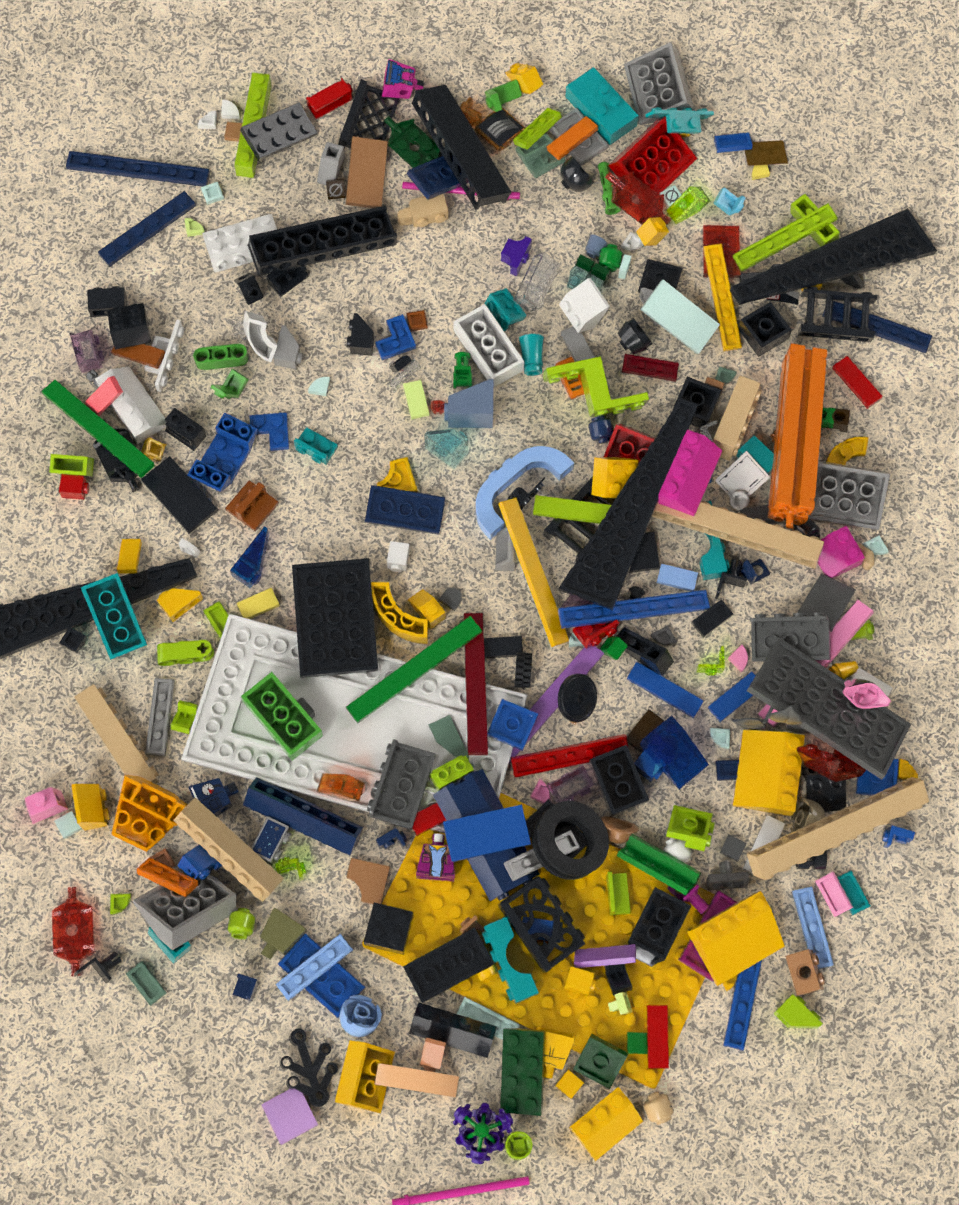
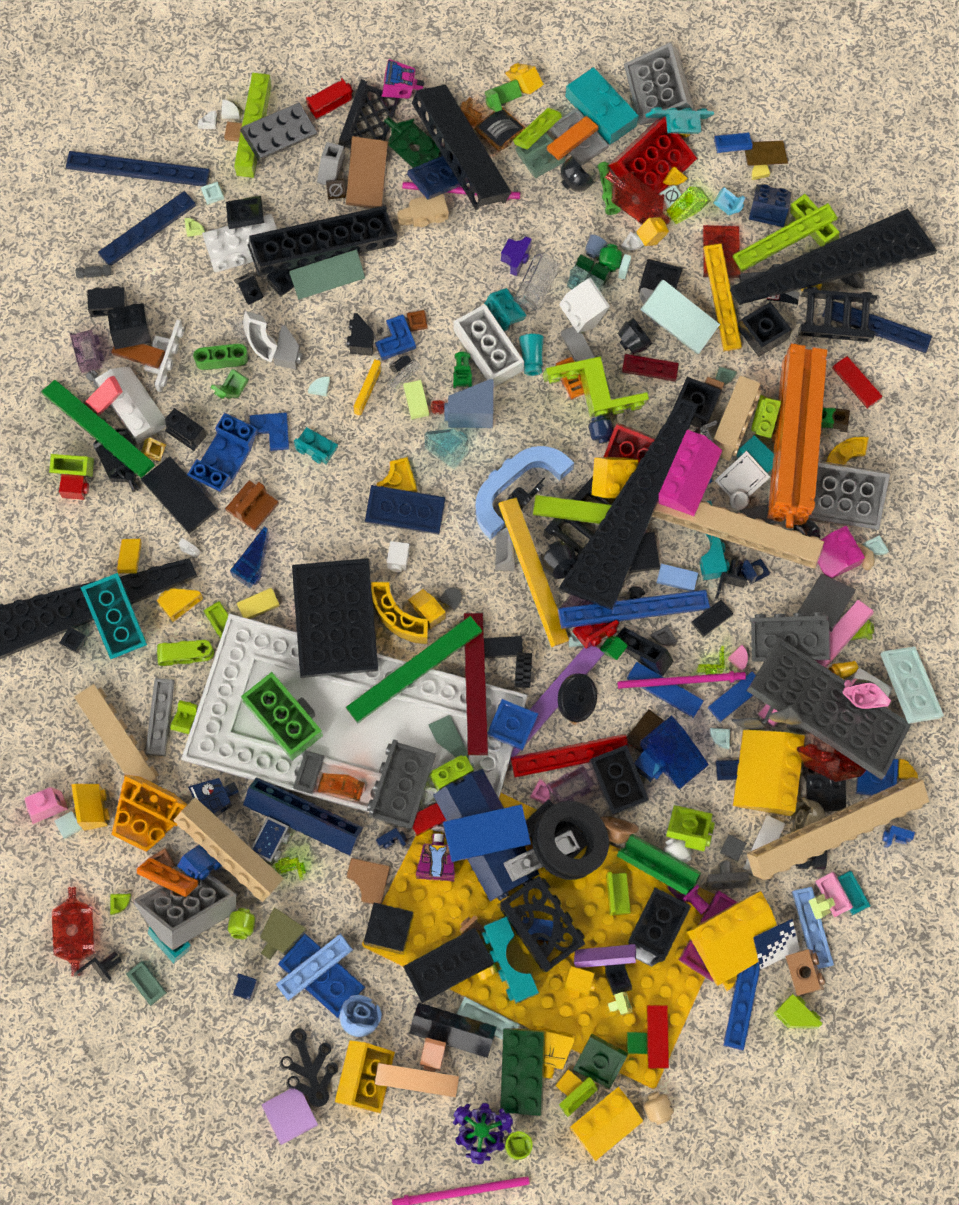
none -> dark grey axle [75,265,112,279]
none -> black tile [226,196,265,229]
none -> sand green sticker [289,249,365,300]
none -> dark grey tile [293,750,325,794]
none -> yellow tile [353,359,382,416]
none -> black cone [539,541,577,579]
none -> lime tile [559,1077,598,1117]
none -> dark pink bar [617,671,746,689]
none -> yellow tile [663,167,688,186]
none -> dark blue bracket [749,184,791,227]
none -> lime window [751,395,781,438]
none -> sticker [753,919,800,969]
none -> yellowish green tile [809,894,836,919]
none -> light aqua tile [880,646,944,724]

